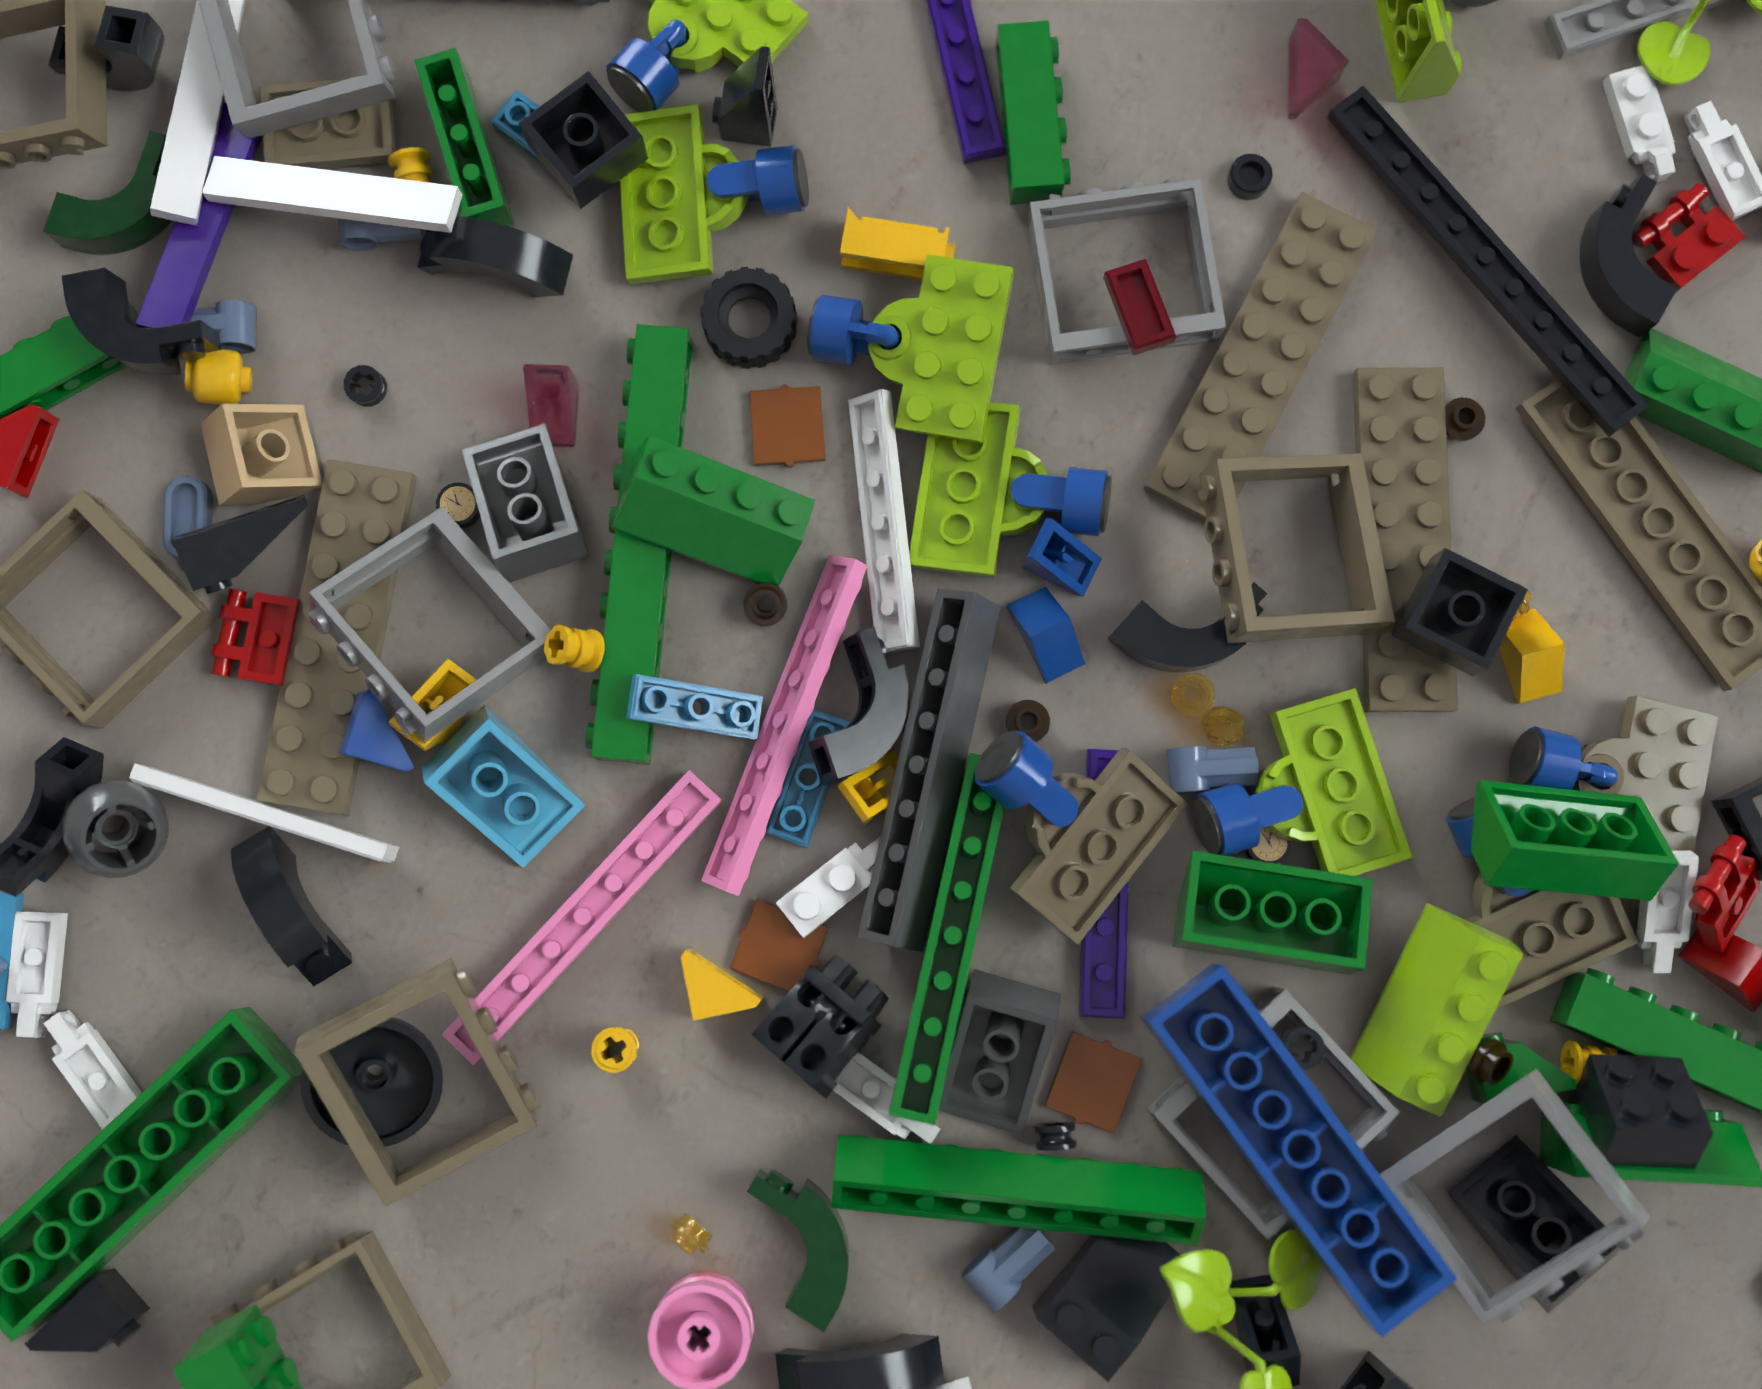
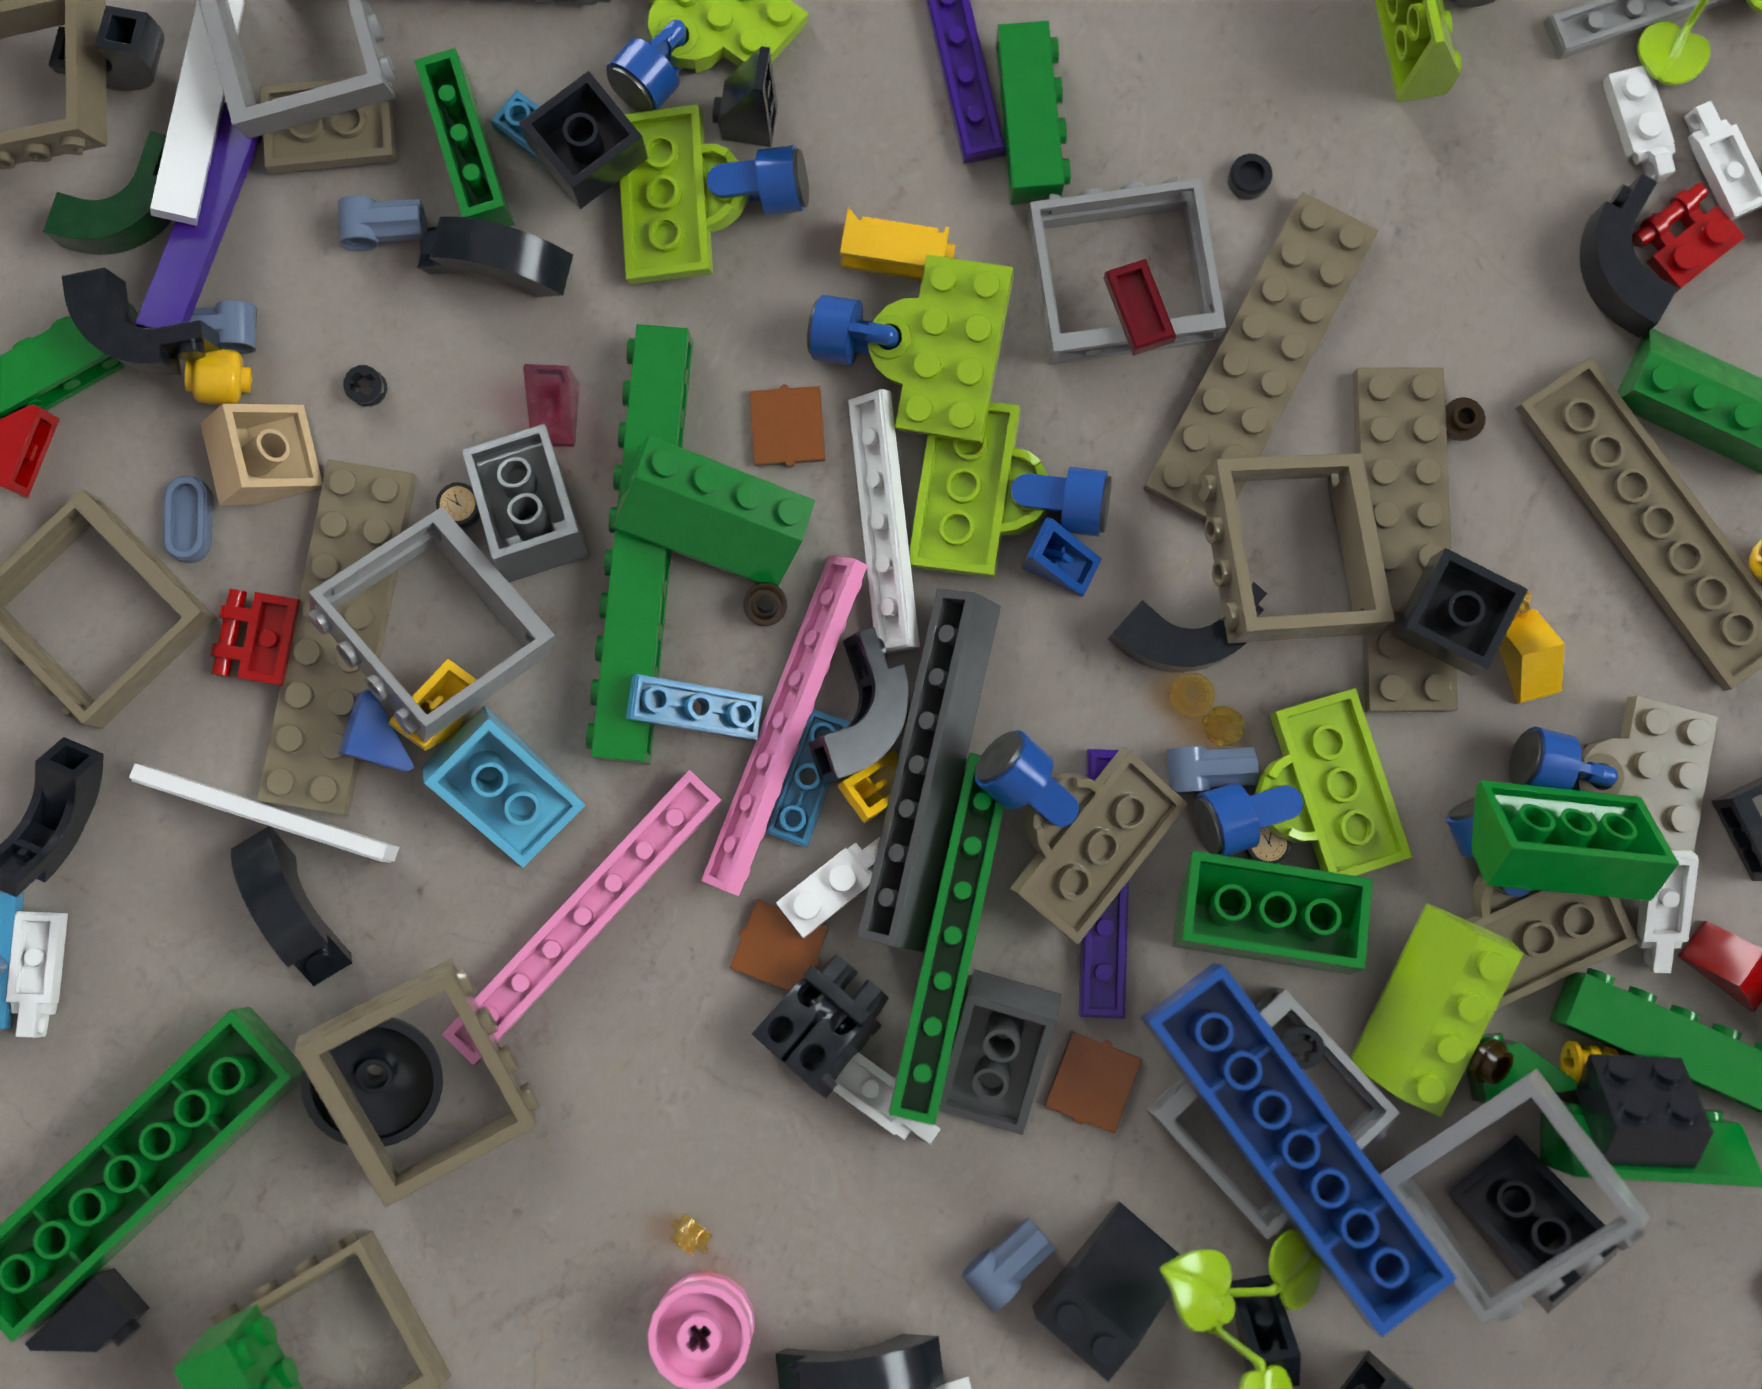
white hinge [43,1010,142,1130] -> none
dark grey wheel [63,780,169,878] -> none
black slope [173,494,308,594] -> none
white tile [202,156,462,233] -> none
yellow bush [388,147,433,183] -> none
yellow bush [544,624,605,673] -> none
yellow bush [591,1026,640,1073] -> none
yellow slope [681,948,764,1021] -> none
black tyre [700,267,797,369] -> none
dark green arch [747,1169,849,1333] -> none
green brick [831,1135,1206,1246] -> none
dark brown plate [1006,700,1050,743] -> none
blue slope [1007,587,1085,683] -> none
black bush [1035,1122,1077,1151] -> none
clear pink slope [1288,18,1349,119] -> none
black plate [1327,85,1649,437] -> none
red plate [1688,835,1761,954] -> none

